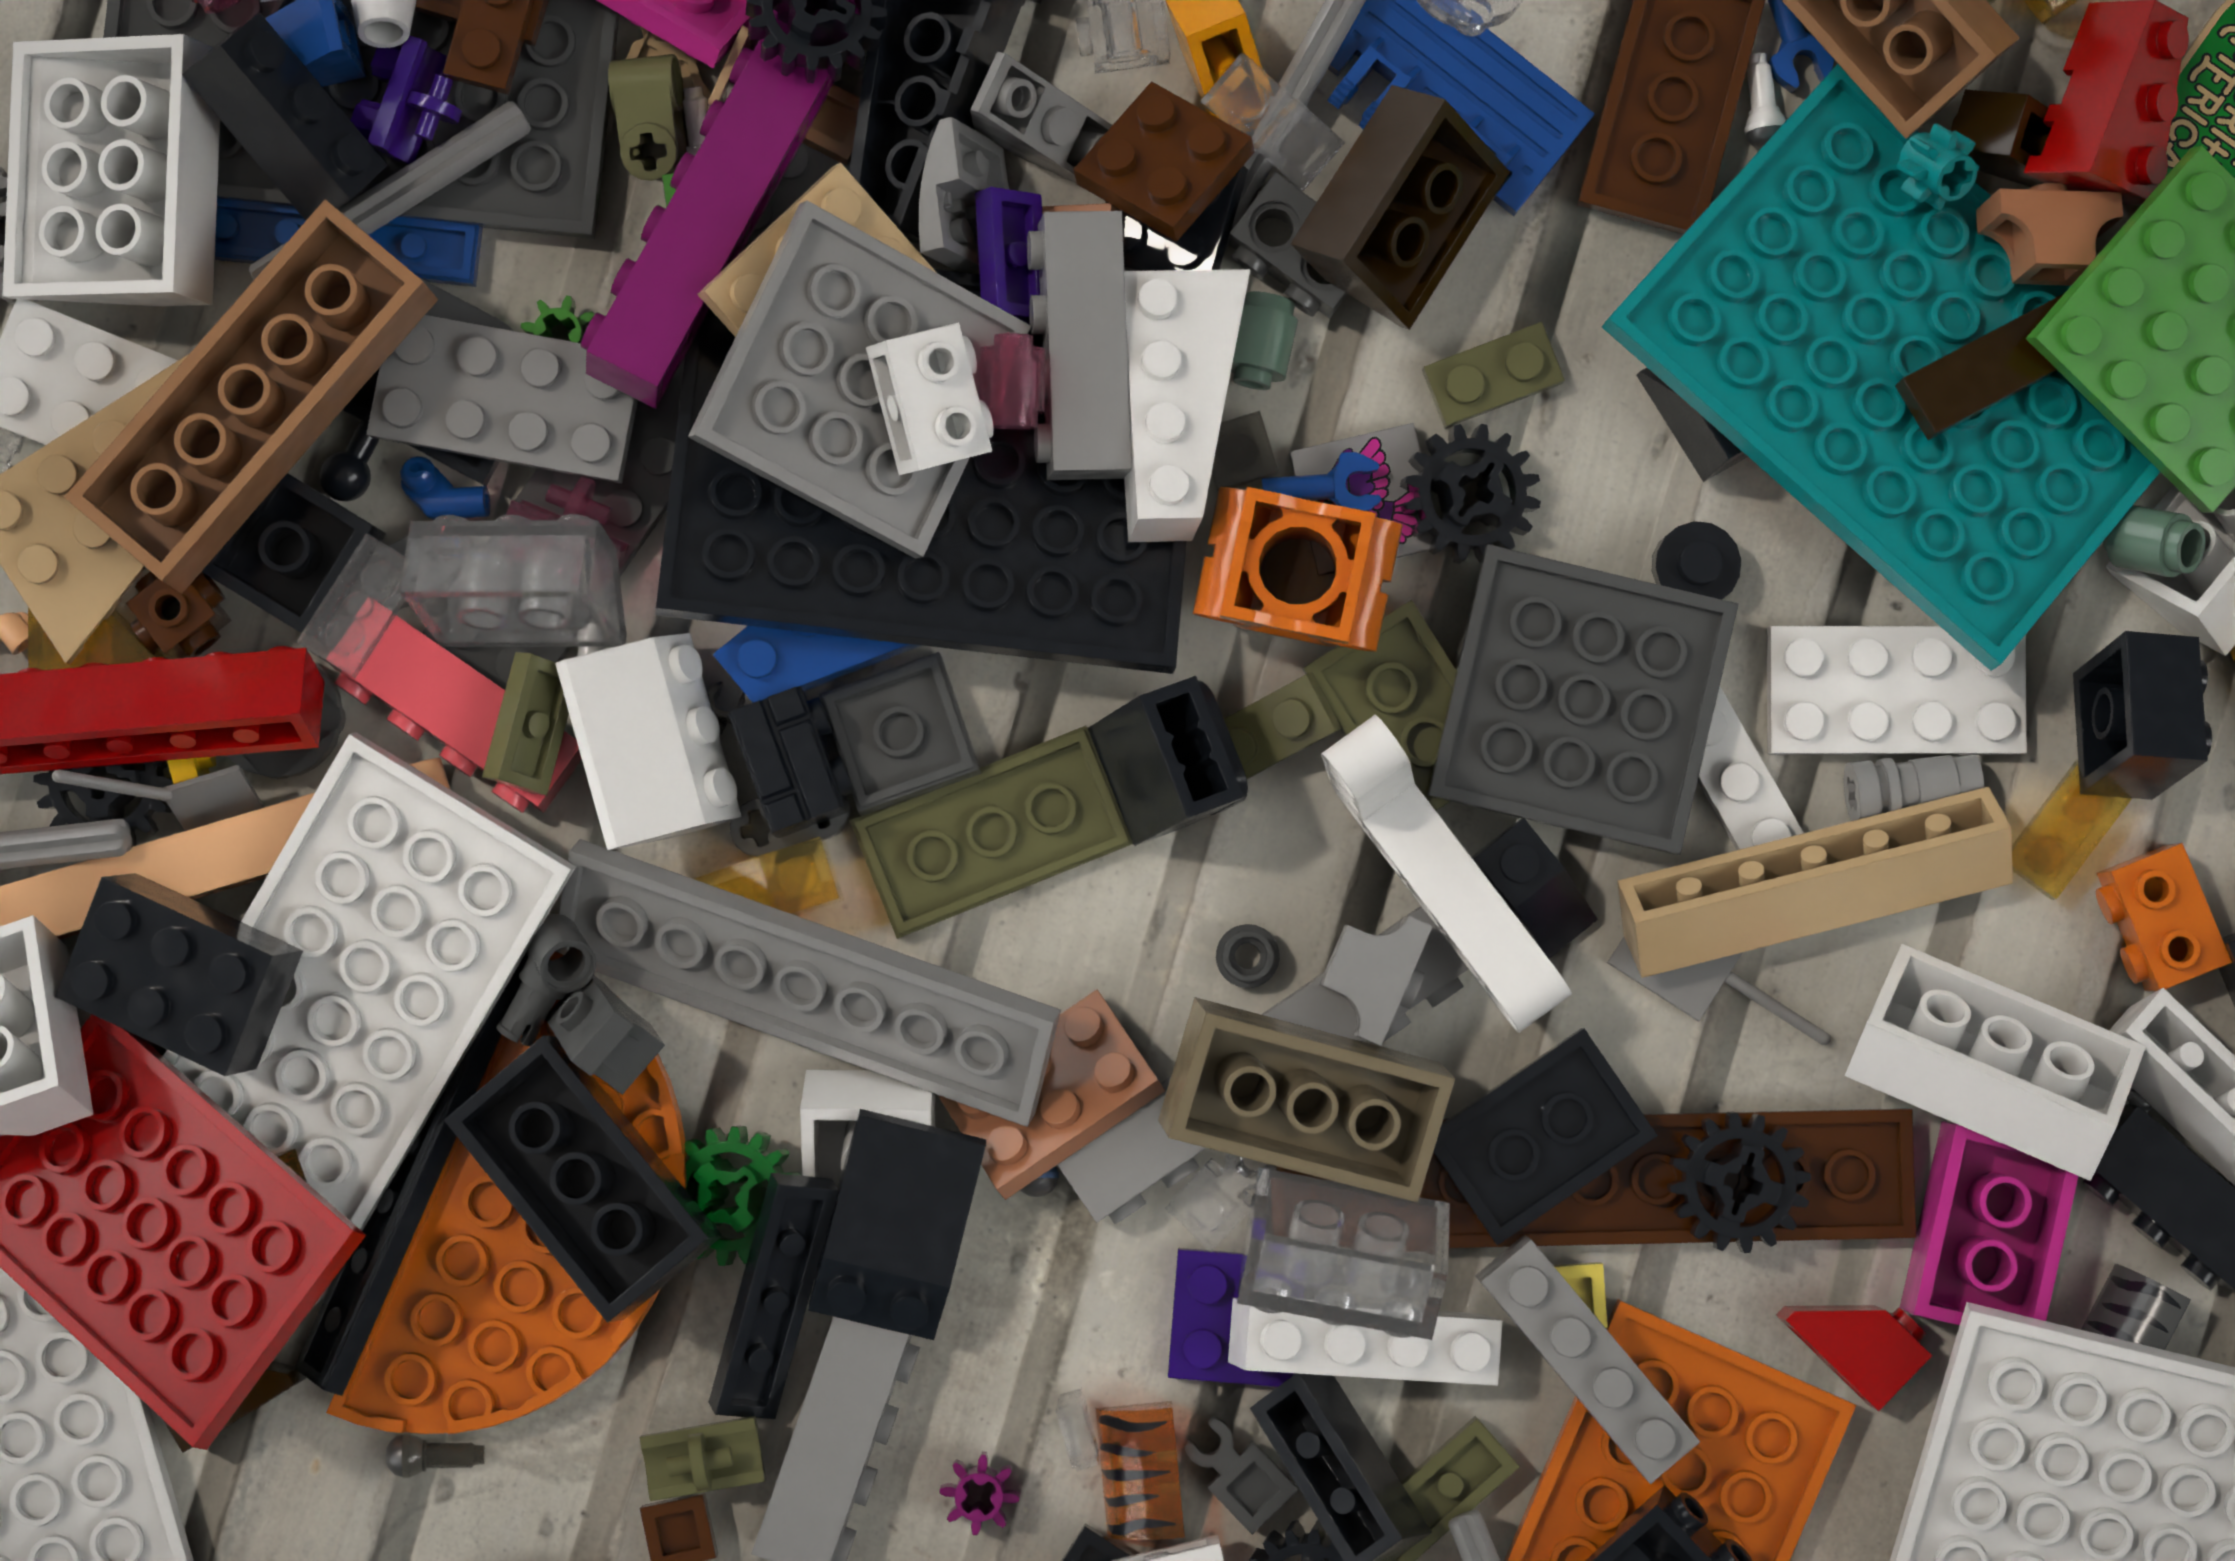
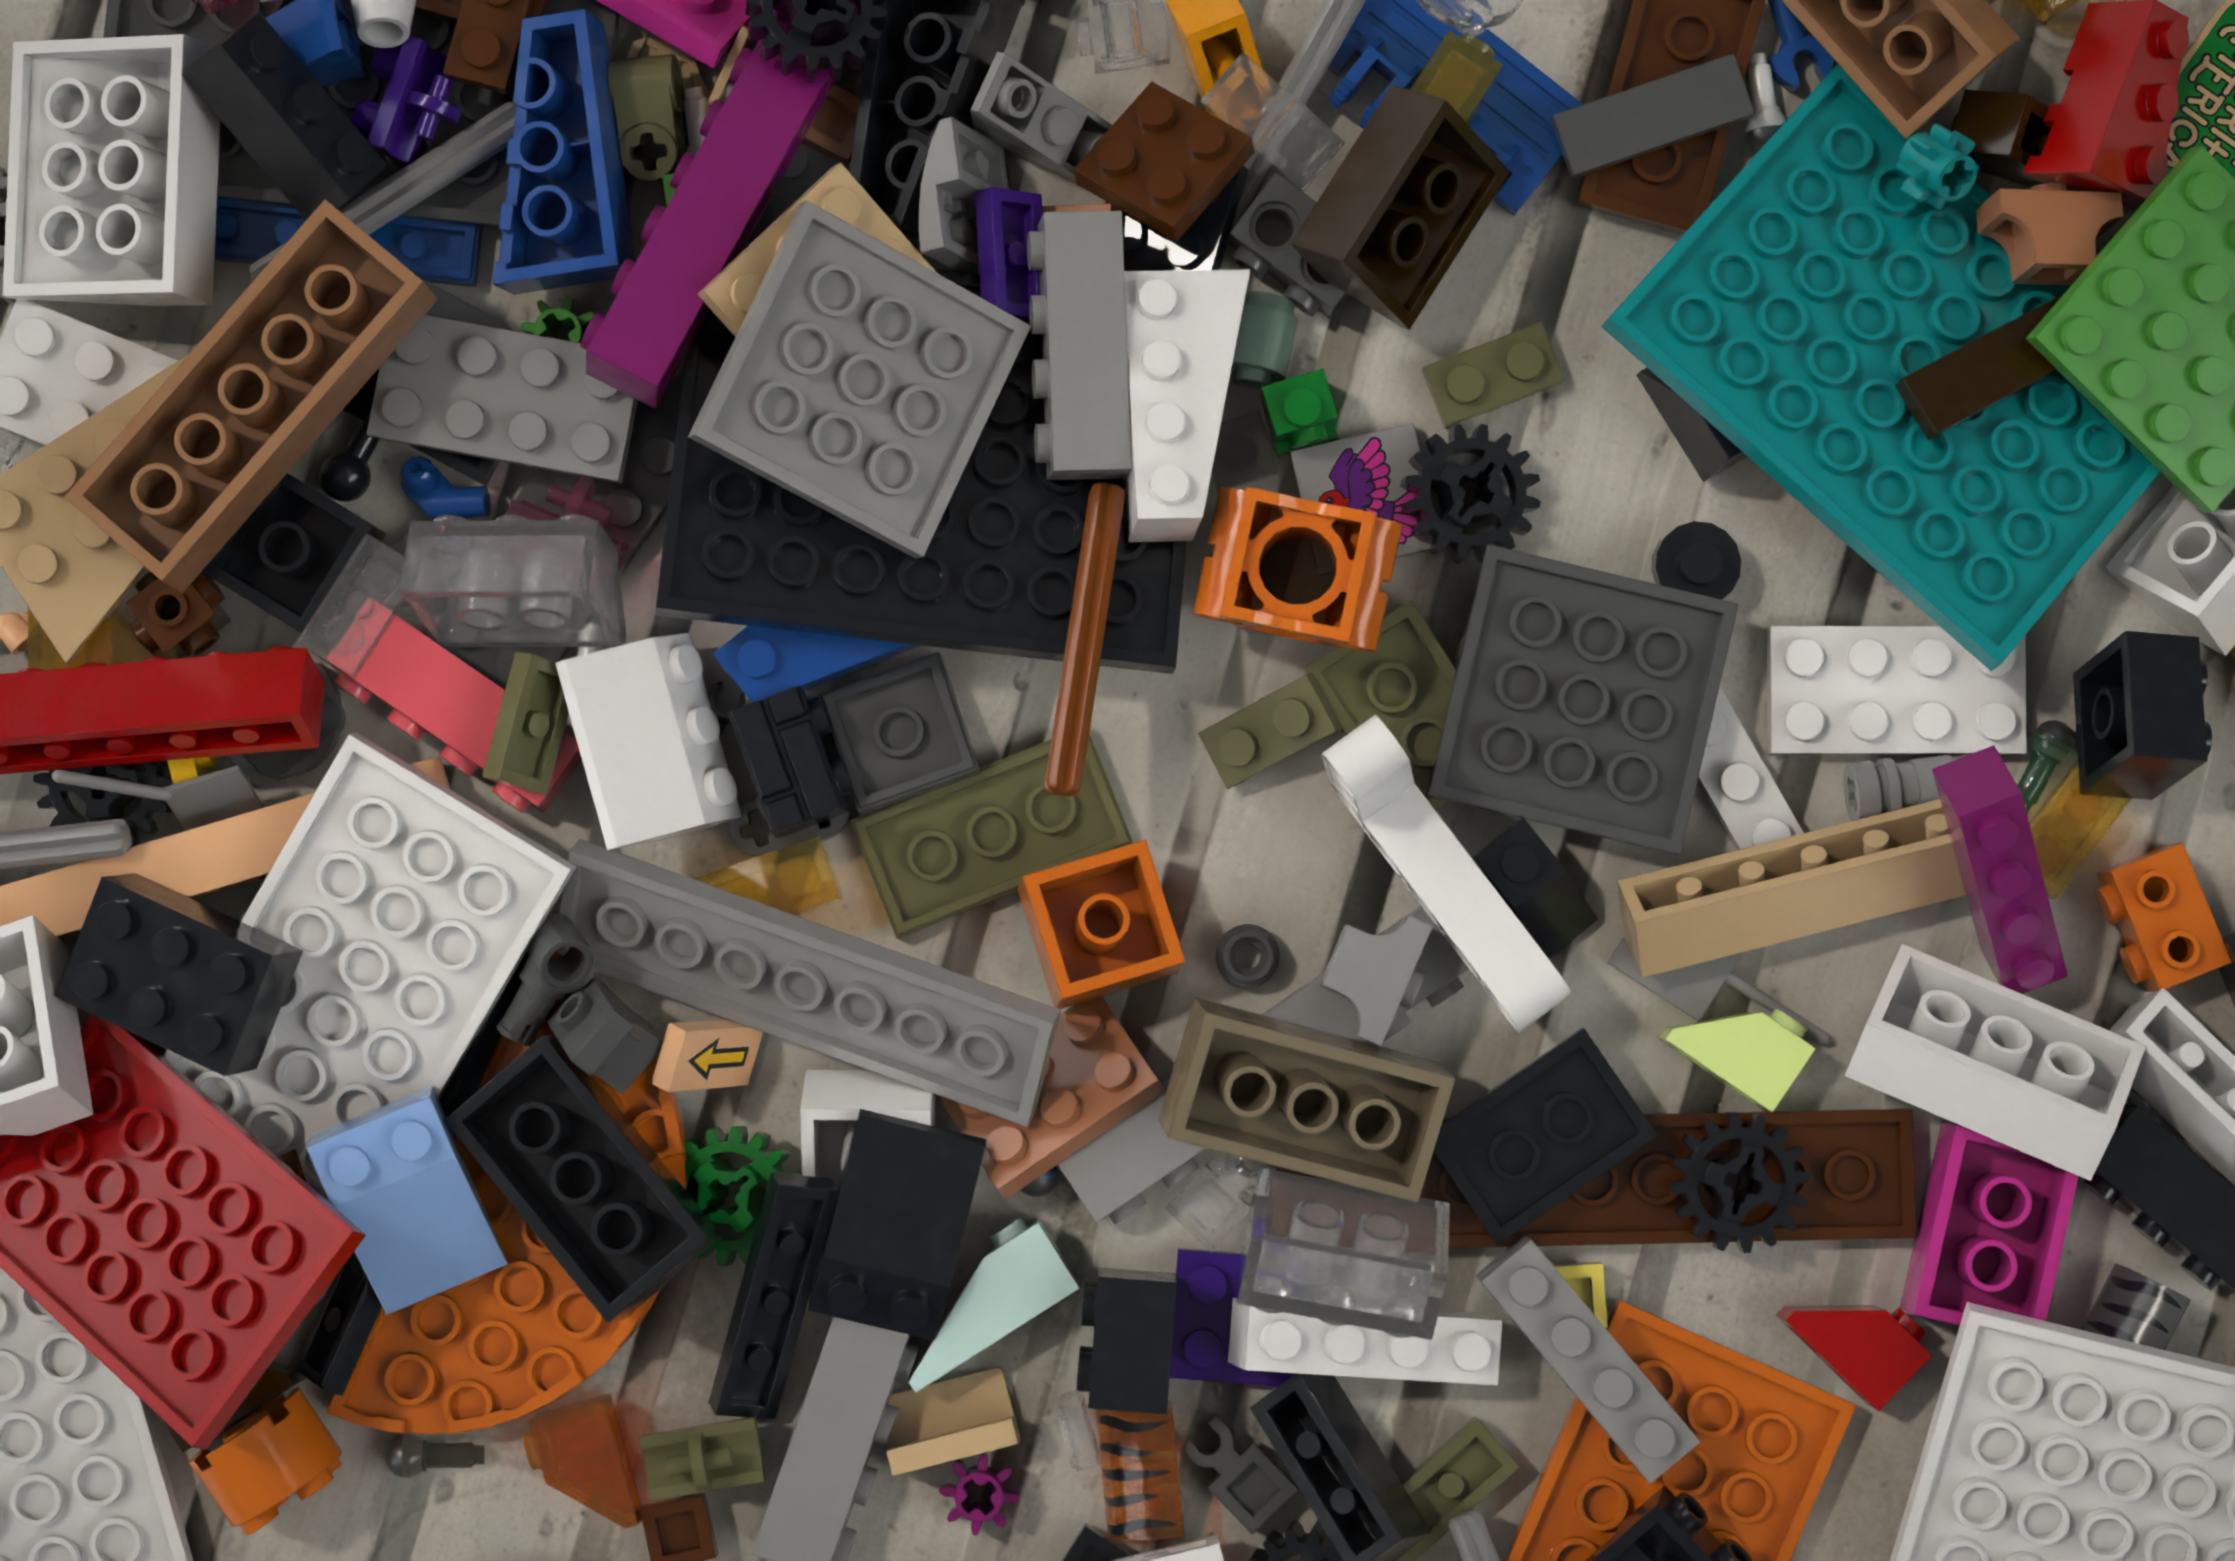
white brick [866,322,993,475] -> none
clear pink brick [979,333,1046,430] -> none
black brick [1088,676,1248,846] -> none
blue bar [1261,452,1381,512] -> none
sand green brick [2103,505,2206,577] -> none
none -> orange brick [189,1387,342,1536]
none -> light blue slope [306,1085,508,1315]
none -> blue wedge [493,9,635,295]
none -> clear orange slope [523,1393,642,1528]
none -> light nougat tile [652,1019,763,1092]
none -> tan panel [886,1367,1021,1476]
none -> light aqua slope [909,1217,1080,1393]
none -> orange brick [1017,840,1185,1009]
none -> dark orange axle [1044,482,1126,796]
none -> black brick [1076,1267,1177,1414]
none -> green brick [1259,369,1339,457]
none -> clear yellow brick [1411,31,1503,123]
none -> dark grey tile [1550,53,1755,179]
none -> yellowish green slope [1658,1008,1816,1113]
none -> magenta brick [1932,746,2068,994]
none -> clear green piece [2017,720,2077,814]

